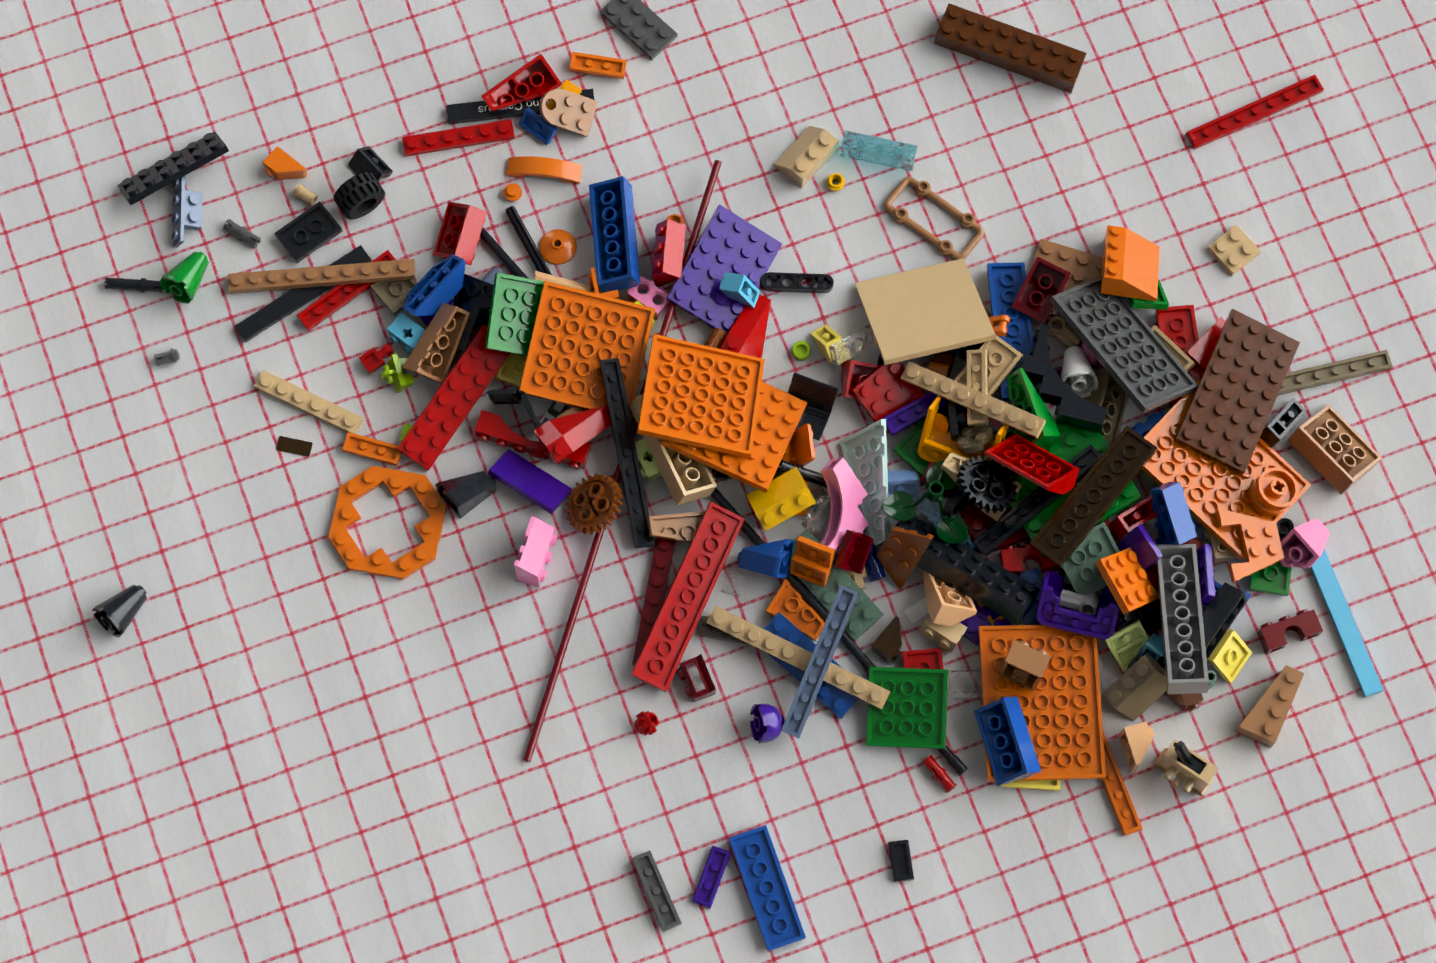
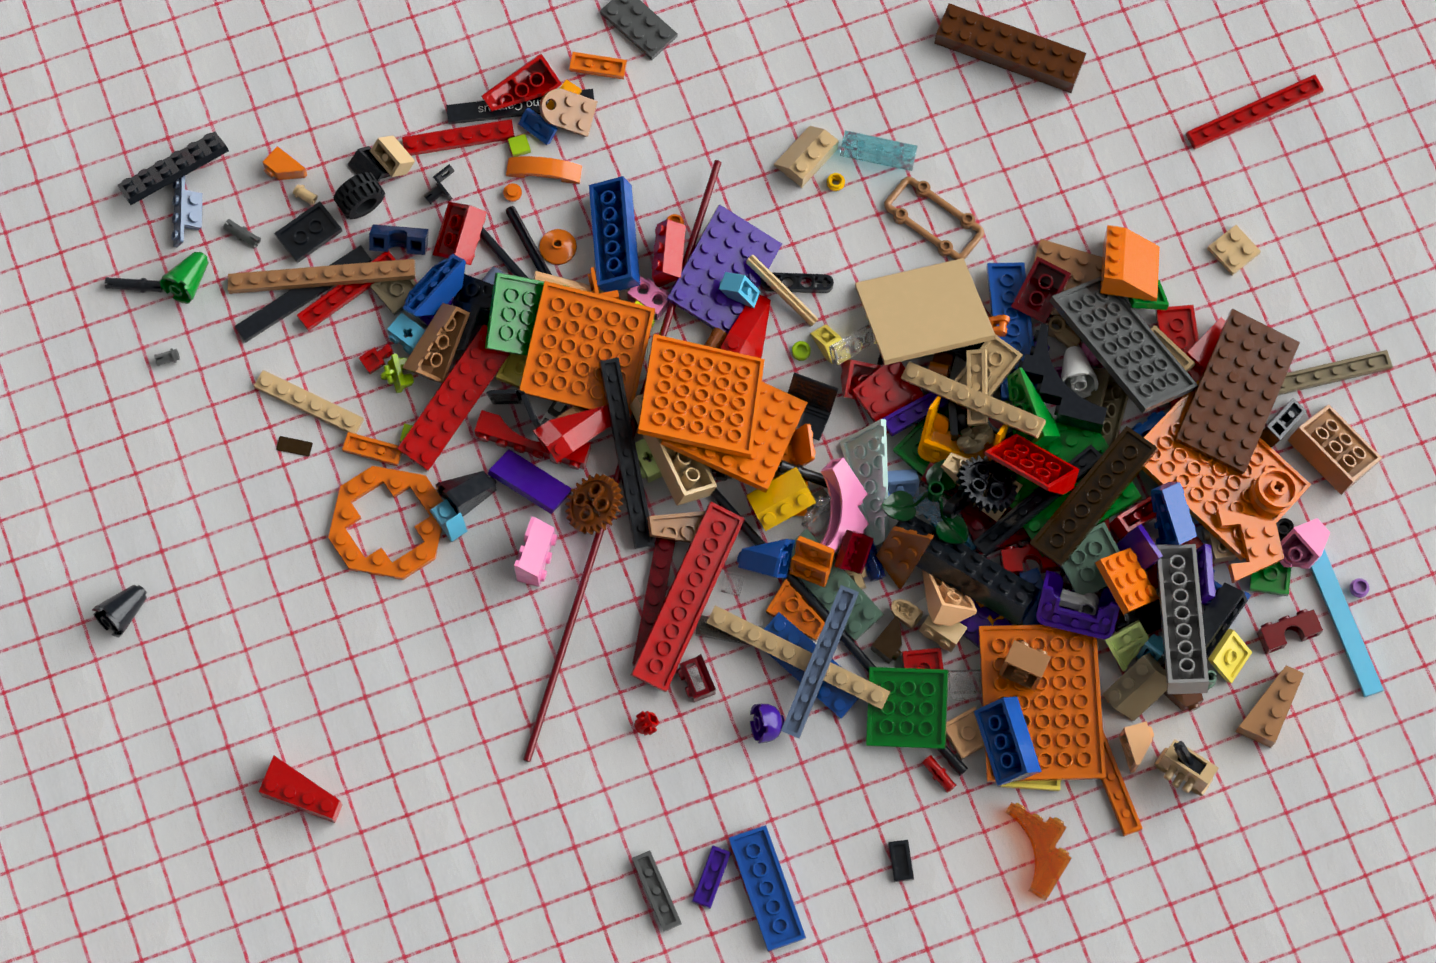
none -> red wedge [259,755,342,823]
none -> dark blue arch [369,224,429,255]
none -> tan brick [370,135,415,177]
none -> black bracket [423,164,455,205]
none -> medium azure slope [430,499,467,542]
none -> lime tile [508,134,531,157]
none -> tan axle [746,255,818,326]
none -> tan rock [891,599,923,629]
none -> light nougat tile [946,707,985,760]
none -> clear orange arch [1005,802,1072,901]
none -> medium lavender plate [1350,578,1369,598]

